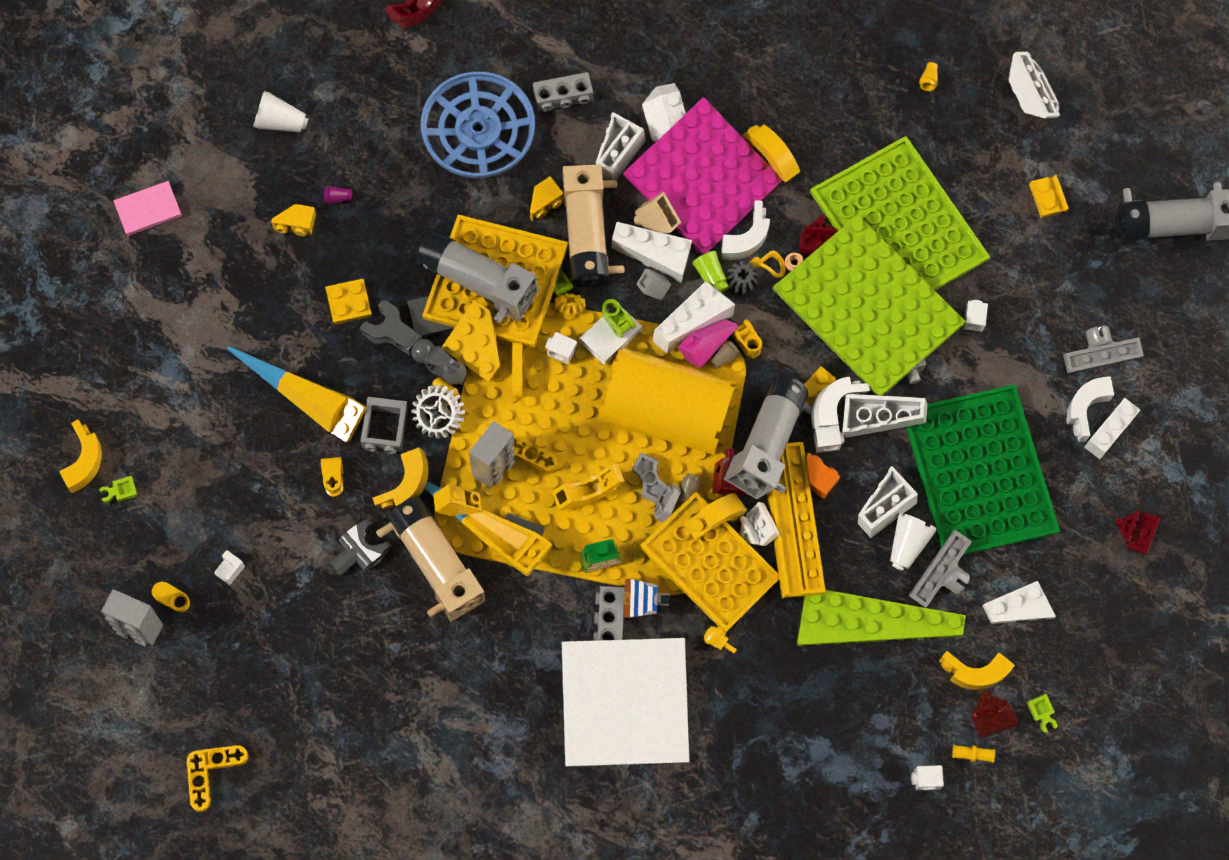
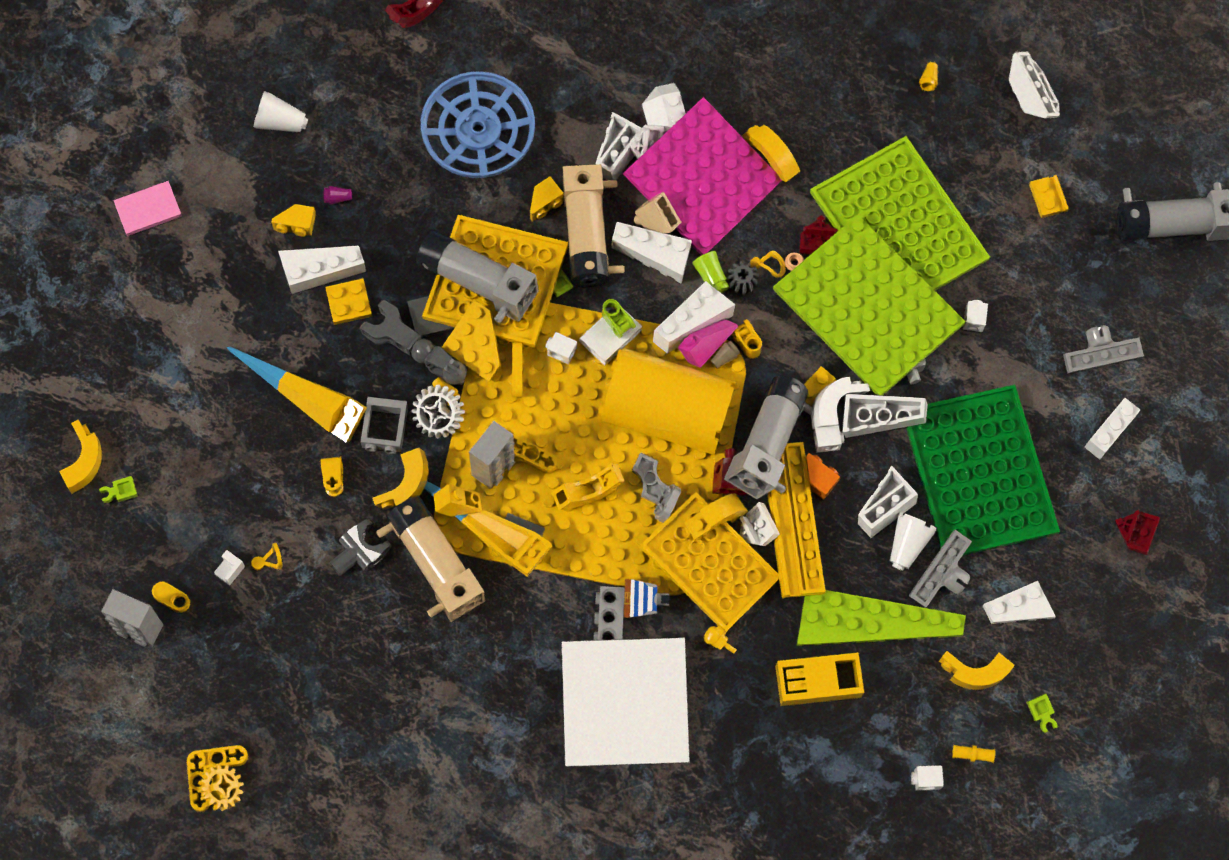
light grey brick [533,72,593,111] -> none
yellow gear [555,293,586,315] -> none
green torso [580,539,622,573] -> none
light grey panel [636,268,671,300] -> none
dark tan cone [678,473,701,503] -> none
white arch [722,201,770,260] -> none
clear red slope [972,690,1018,738] -> none
white arch [1067,376,1114,442] -> none
none -> yellow gear [198,764,244,811]
none -> yellow piece [251,543,282,570]
none -> white wedge [278,246,366,294]
none -> white slope [628,125,664,159]
none -> yellow piece [775,653,864,706]

